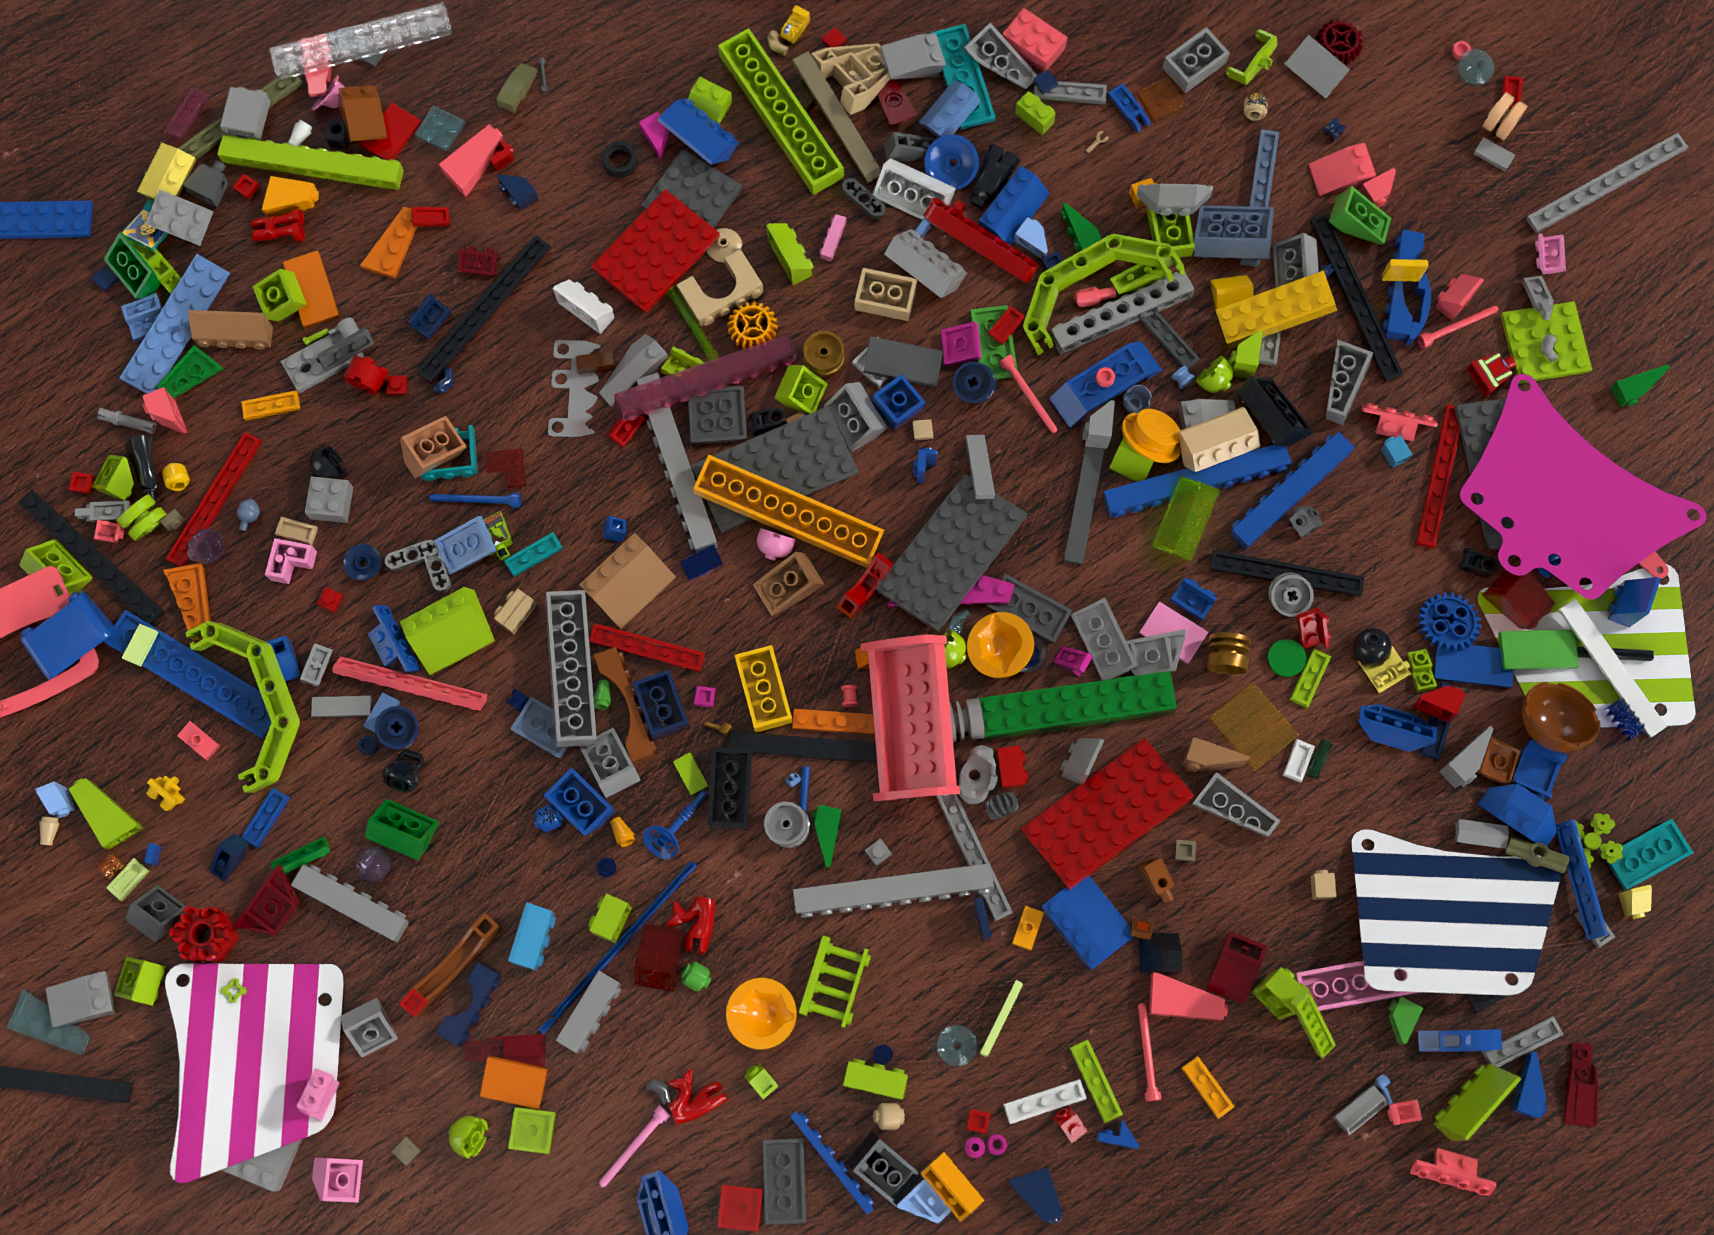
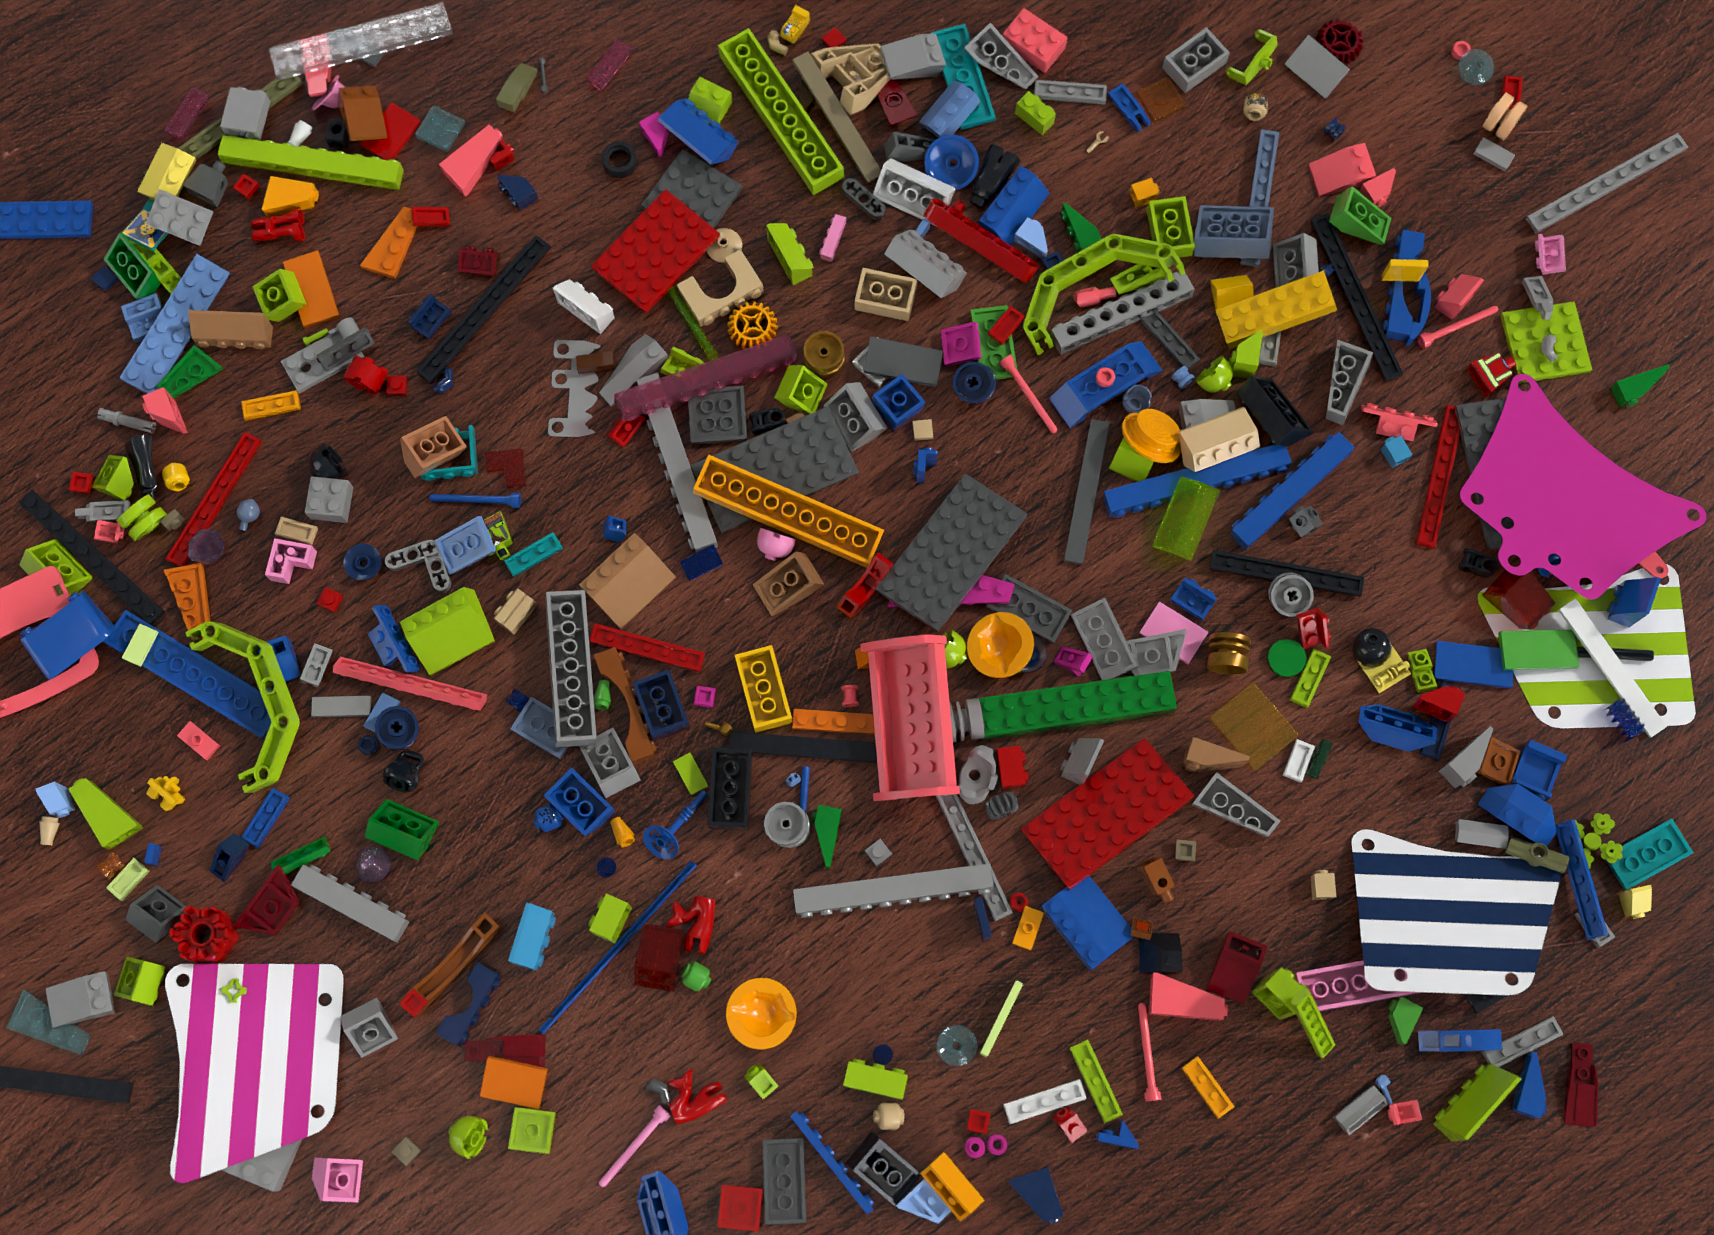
bright pink panel [297,1068,340,1121] -> none
light grey brick [556,971,622,1054] -> none
lime fence [799,936,871,1028] -> none
clear light blue arm [949,609,971,634] -> none
light grey tile [965,435,995,499] -> none
dark blue tile [1033,70,1058,95] -> none
light grey slope [1082,400,1115,449] -> none
light grey wedge [1137,184,1213,216] -> none
coral bracket [1410,1148,1496,1196] -> none
blue gear [1417,592,1482,653] -> none
dark orange piece [1522,682,1601,753] -> none
none -> clear pink plate [586,38,633,91]
none -> red plate [1009,892,1029,912]

